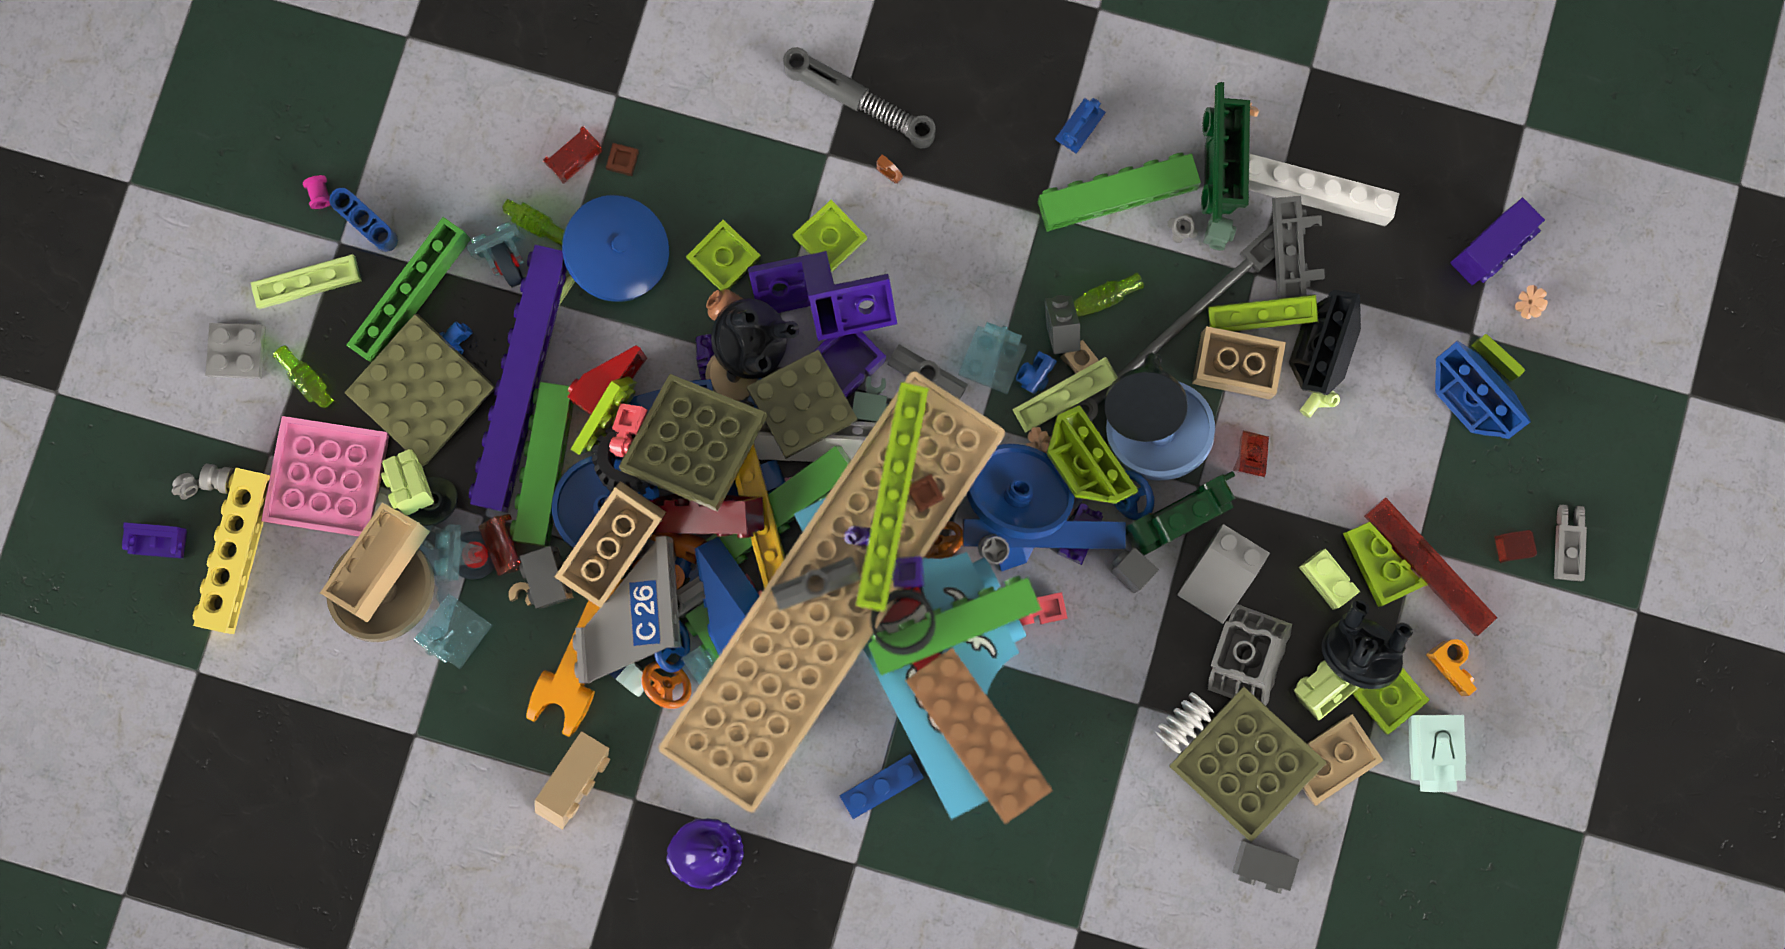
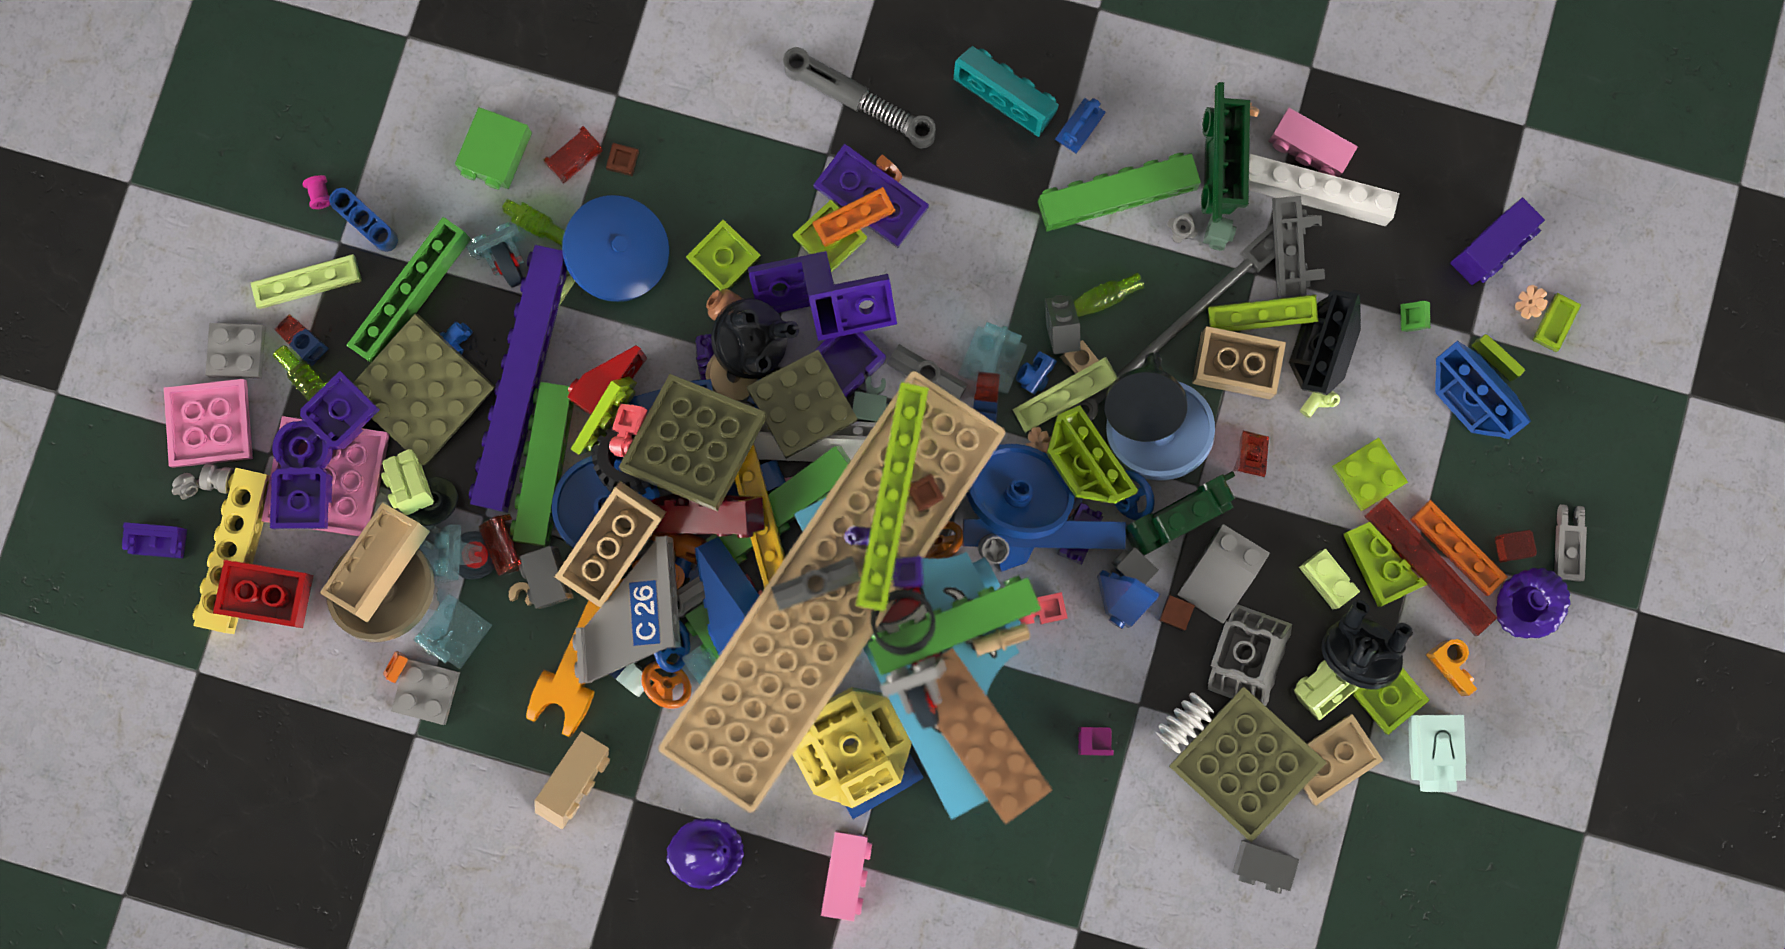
none -> bright pink plate [164,379,253,468]
none -> red slope [213,560,314,628]
none -> dark purple plate [270,371,380,529]
none -> dark blue leg [274,313,329,366]
none -> orange tile [383,651,408,683]
none -> light grey plate [391,659,460,725]
none -> bright green brick [455,107,532,190]
none -> light yellow piece [793,687,912,808]
none -> orange tile [812,187,895,247]
none -> dark purple plate [813,144,929,248]
none -> bright pink brick [821,831,872,921]
none -> light grey plate [880,657,947,729]
none -> teal slope [954,46,1059,137]
none -> tan axle [972,623,1030,657]
none -> clear red leg [973,371,1000,424]
none -> magenta panel [1078,727,1114,756]
none -> blue wedge [1097,570,1160,629]
none -> copper tile [1159,595,1195,631]
none -> bright pink brick [1268,108,1358,177]
none -> lime plate [1332,437,1408,511]
none -> bright green plate [1401,301,1431,332]
none -> orange tile [1410,500,1508,596]
none -> dark purple piece [1496,568,1571,639]
none -> lime tile [1532,293,1581,352]

